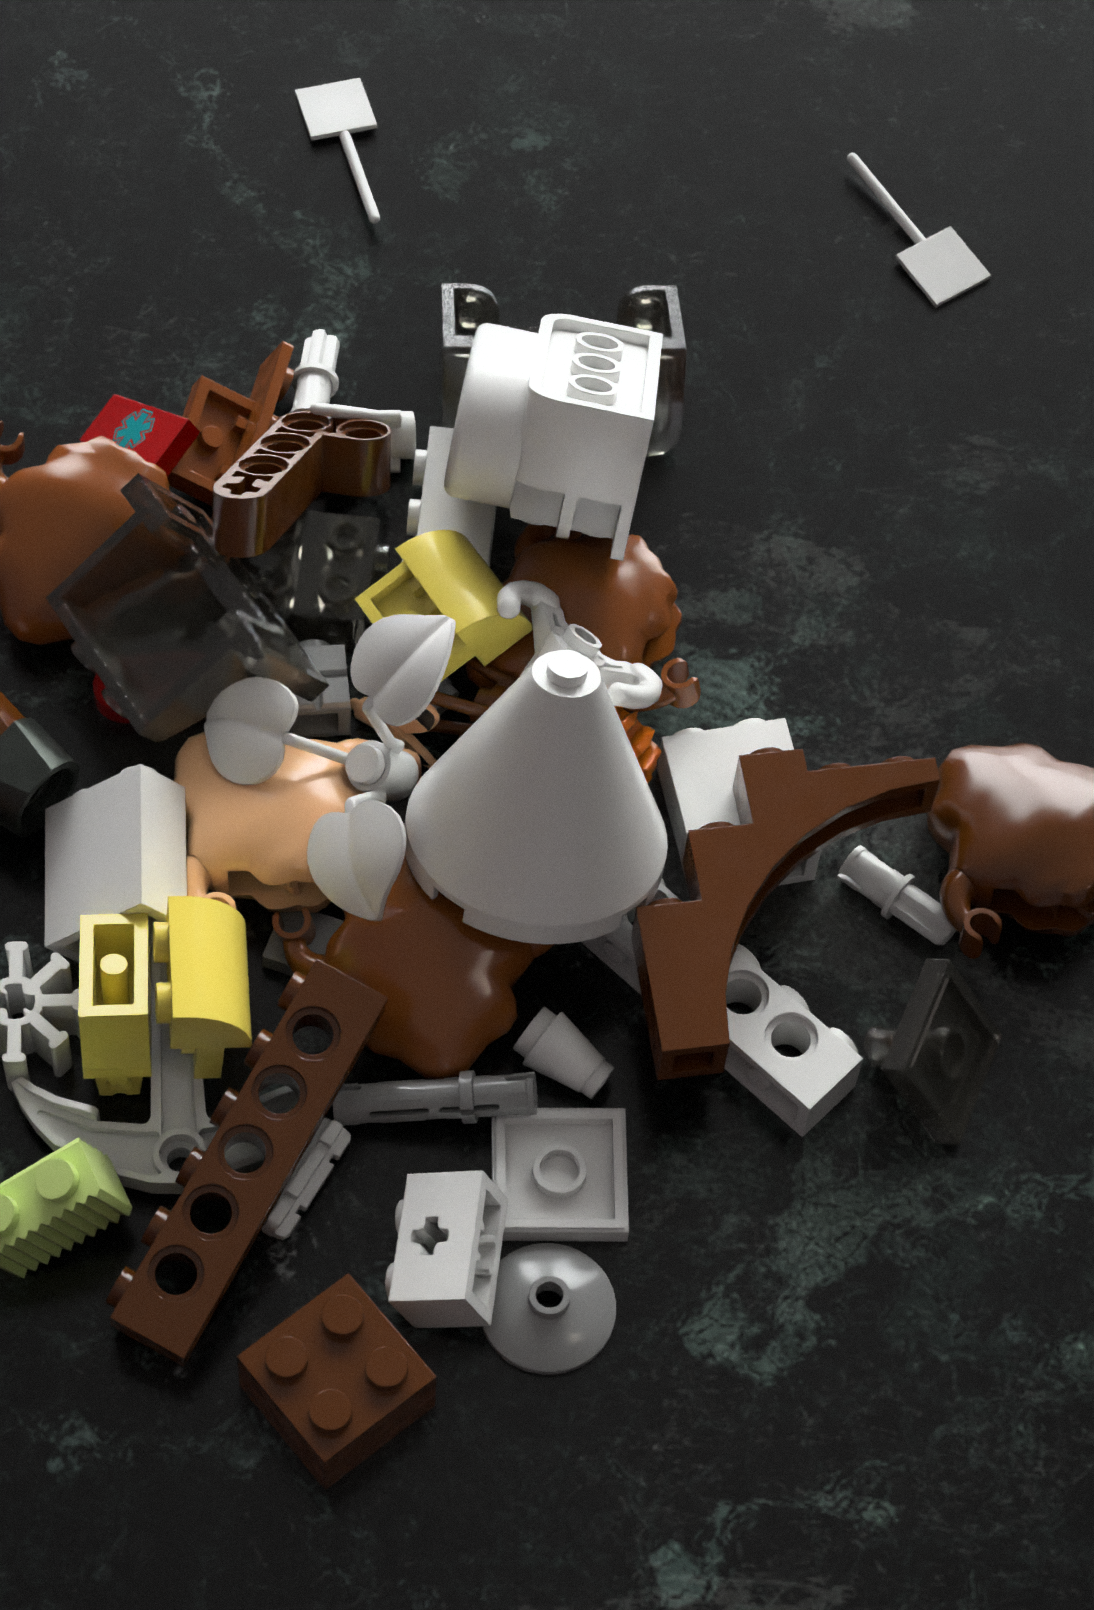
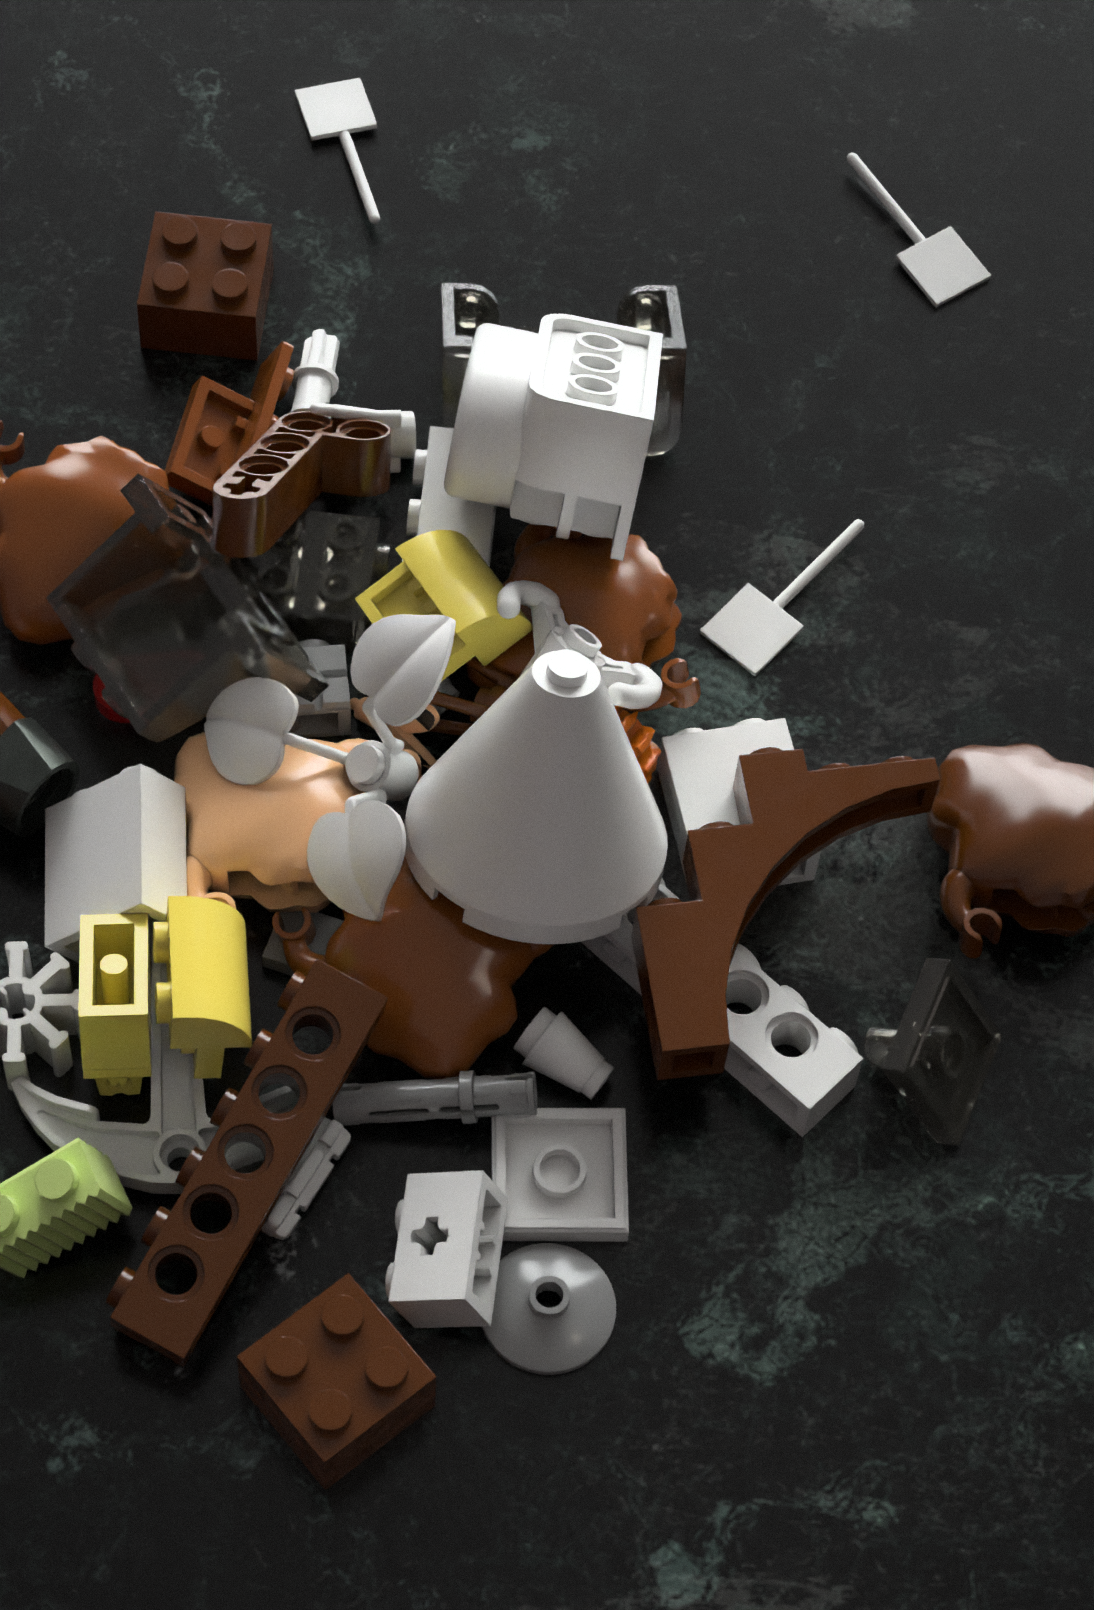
red tile [79,394,200,477] -> none
white axle [837,845,956,945] -> none
none -> reddish brown brick [137,211,274,361]
none -> white piece [700,519,864,676]

